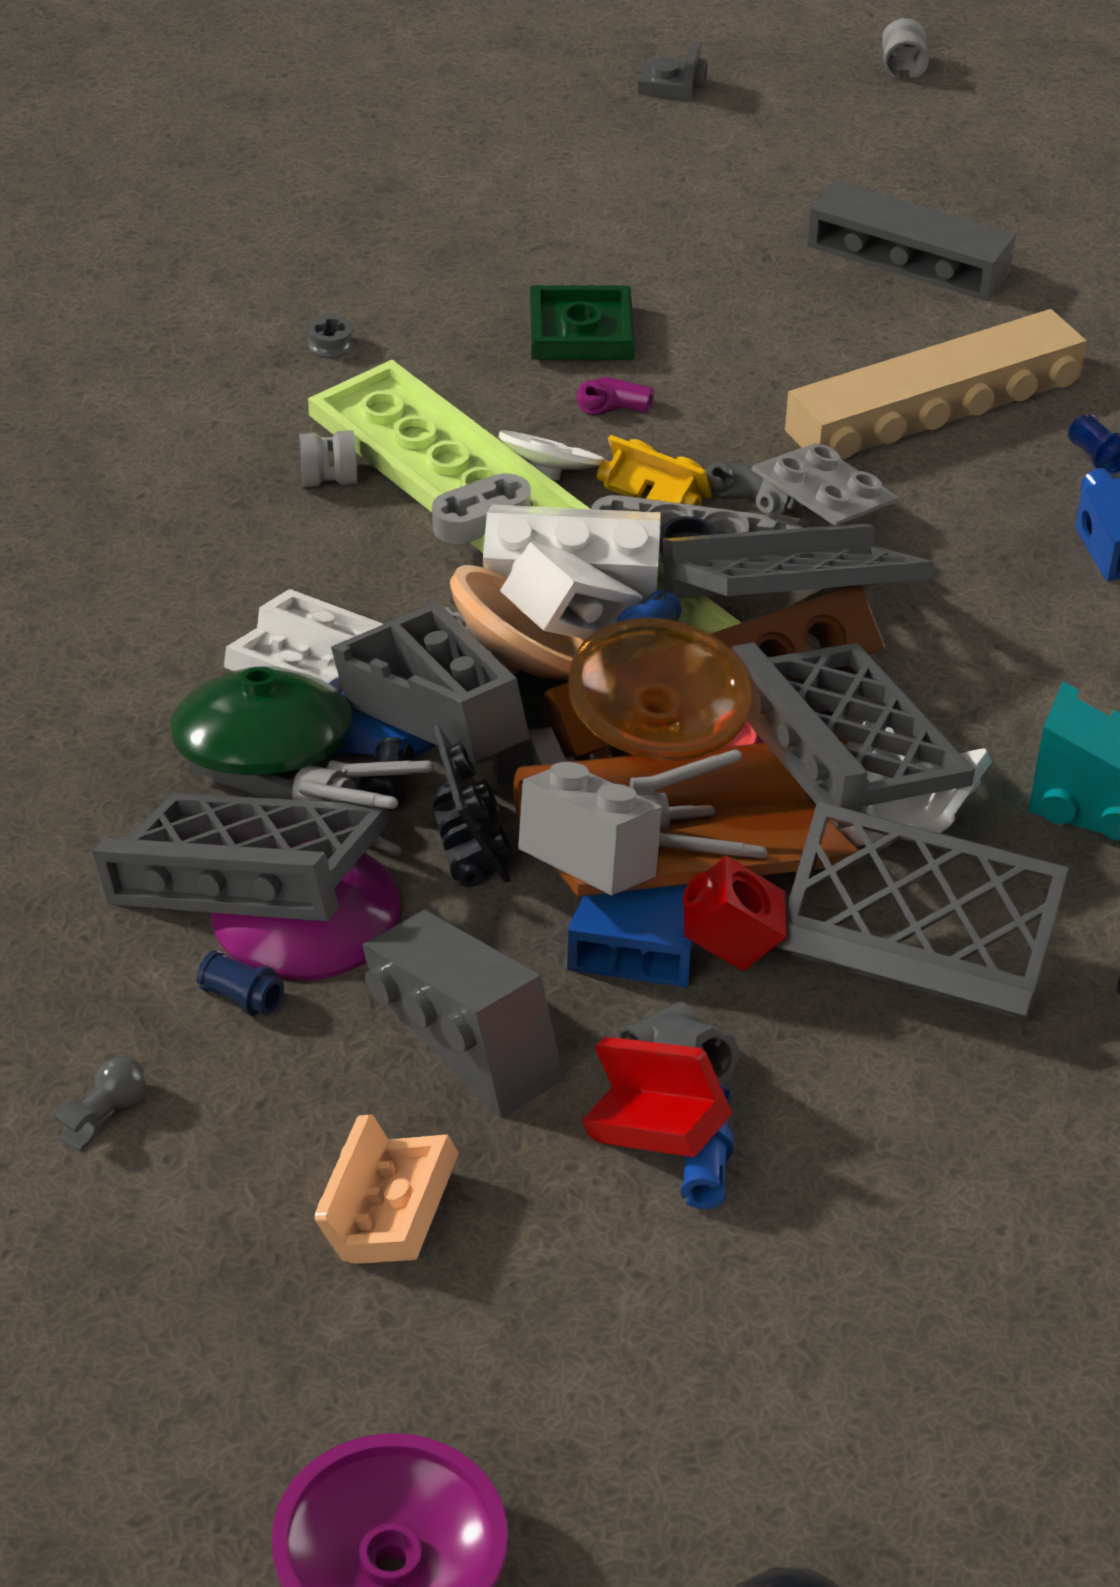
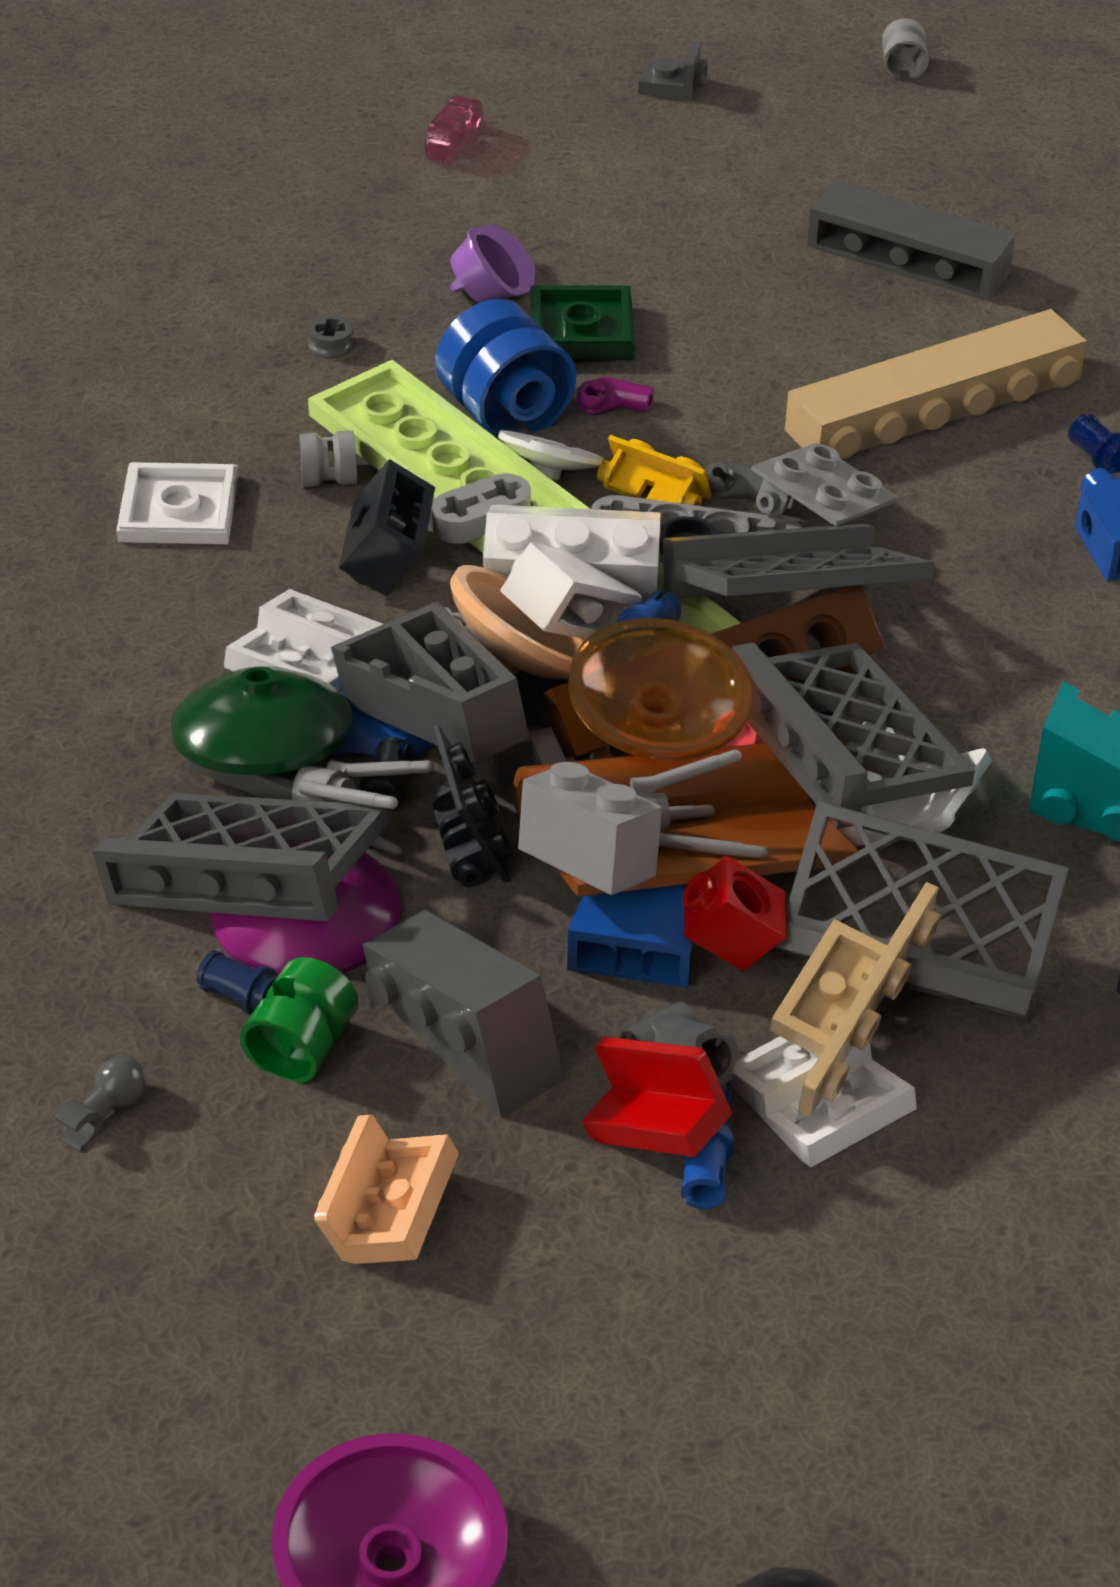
none -> white tile [116,462,238,544]
none -> green wheel [239,957,359,1084]
none -> black brick [339,459,435,596]
none -> clear pink beam [424,95,483,164]
none -> blue wheel [435,299,576,441]
none -> medium lavender piece [449,225,536,303]
none -> white slope [729,1036,917,1168]
none -> tan bracket [770,882,941,1117]

